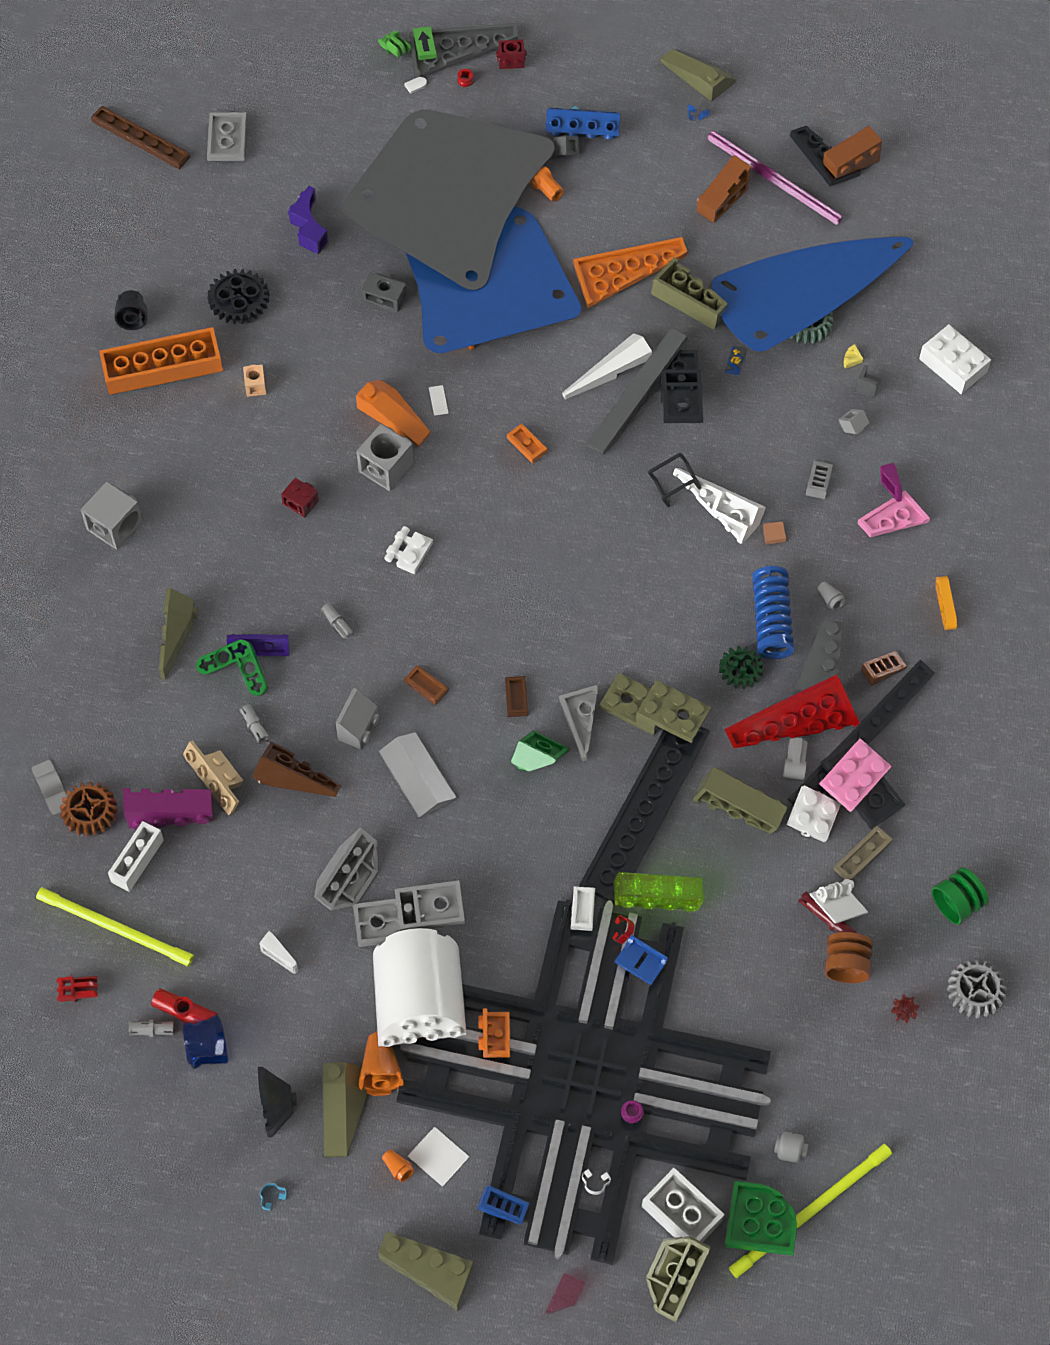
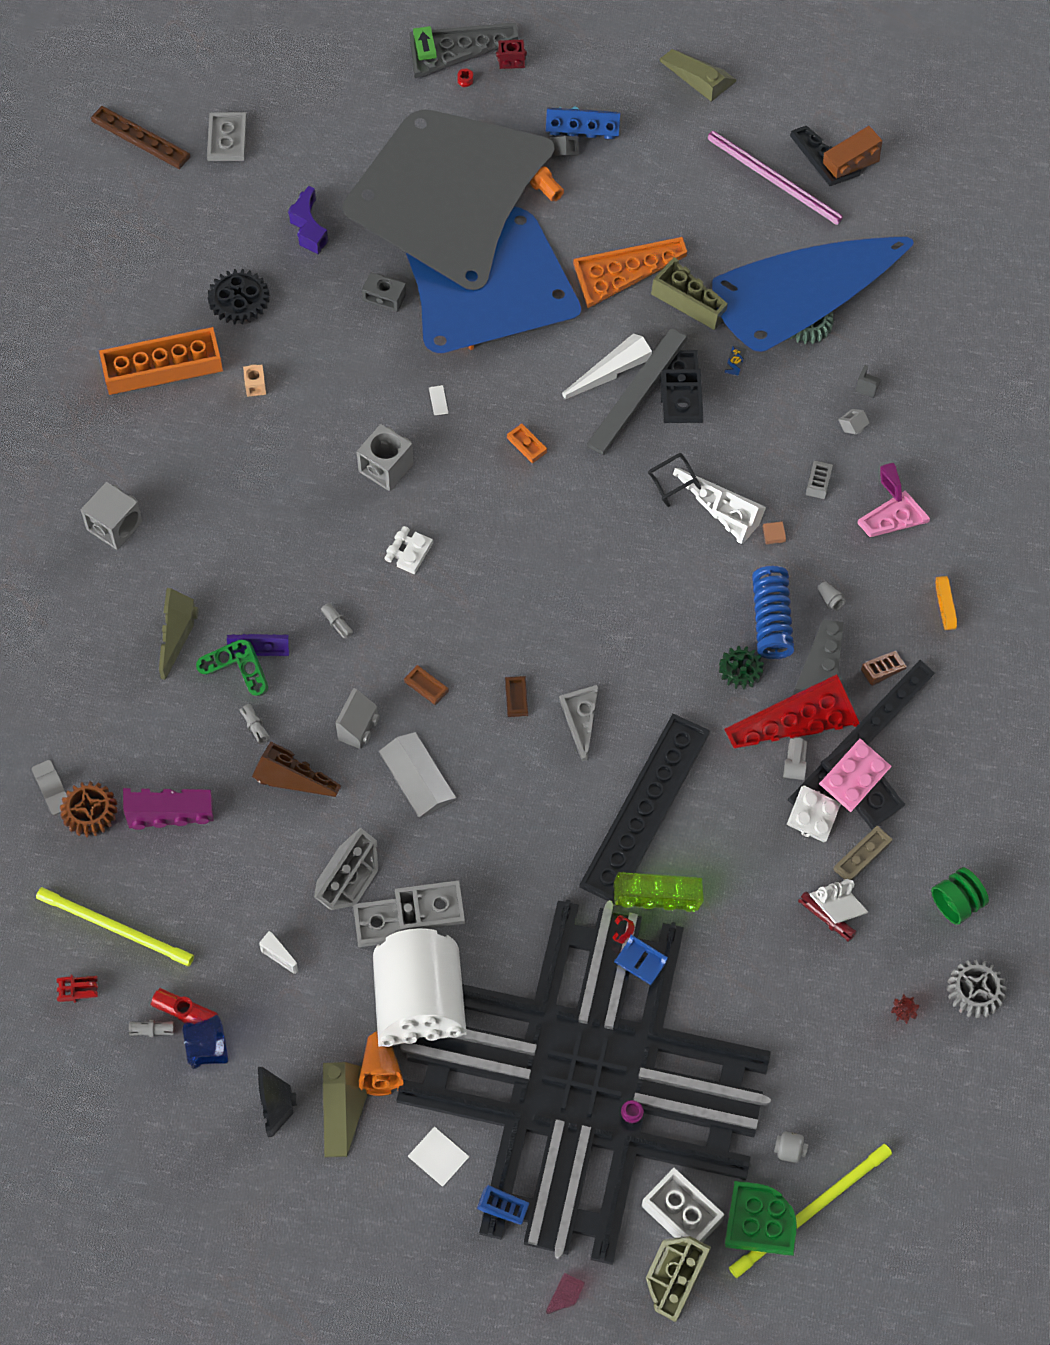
white brick [108,821,164,892] -> none
black piece [115,290,148,330] -> none
tan bracket [183,740,243,815] -> none
medium azure piece [260,1183,287,1211] -> none
dark red head [281,477,319,518] -> none
orange wedge [356,380,431,447] -> none
bright green arm [378,30,412,58] -> none
olive wedge [378,1231,473,1311] -> none
orange cone [382,1149,414,1182] -> none
white piece [405,77,427,94] -> none
orange bracket [478,1008,510,1058] -> none
slope [511,730,570,772] -> none
white tile [571,886,595,931] -> none
white piece [582,1170,611,1195] -> none
olive bracket [599,673,711,743] -> none
blue piece [687,105,710,121] -> none
olive wedge [692,767,787,834] -> none
dark orange wedge [696,155,751,223] -> none
dark orange wheel [824,932,873,983] -> none
light yellow tile [843,344,863,369] -> none
white brick [919,324,991,394] -> none

